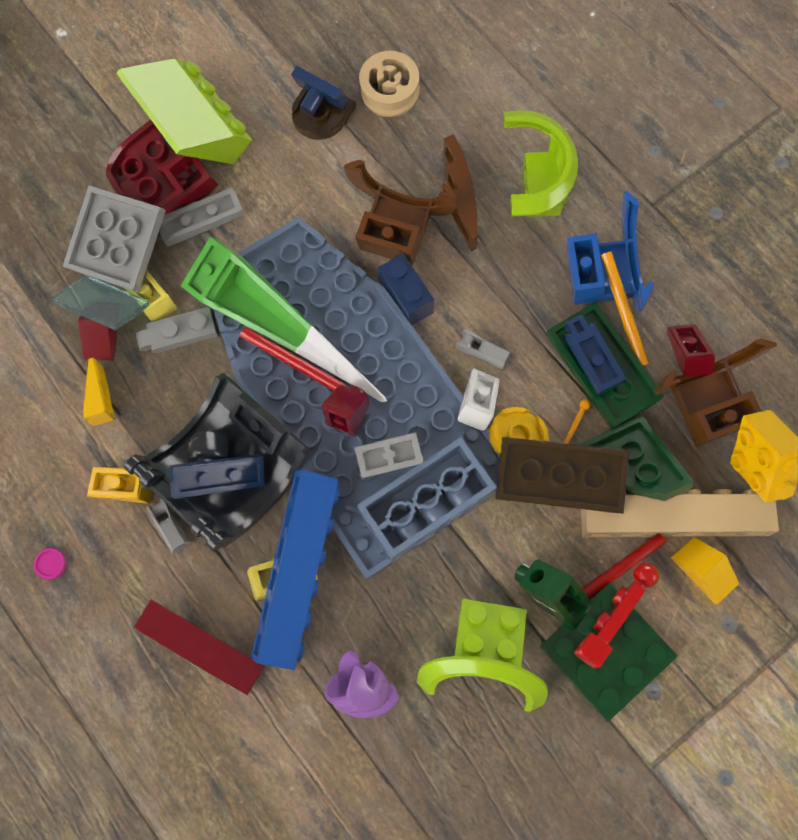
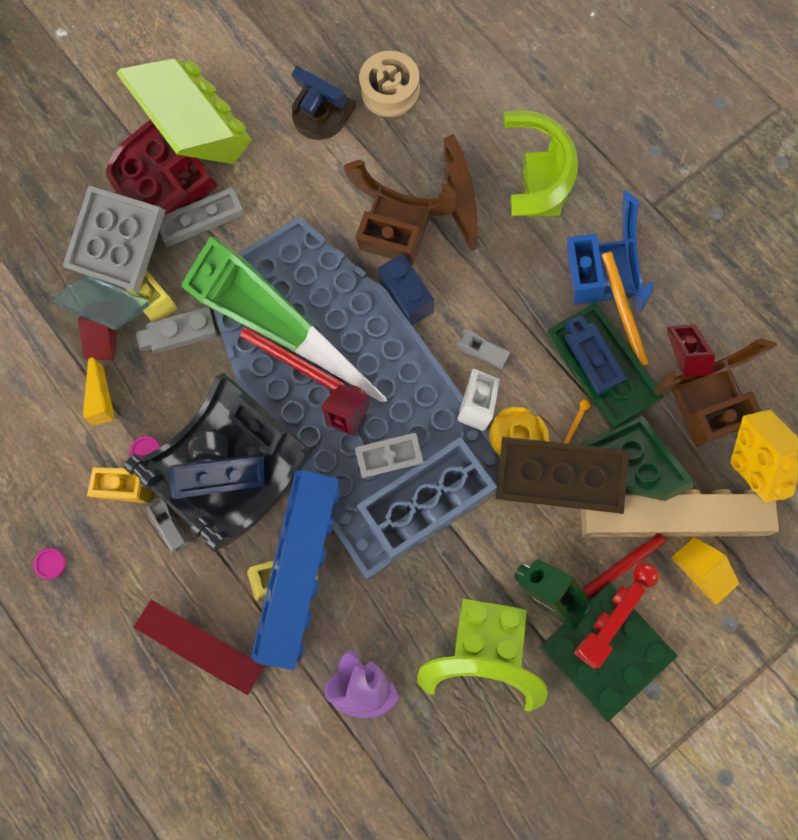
none -> dark pink piece [130,436,160,456]

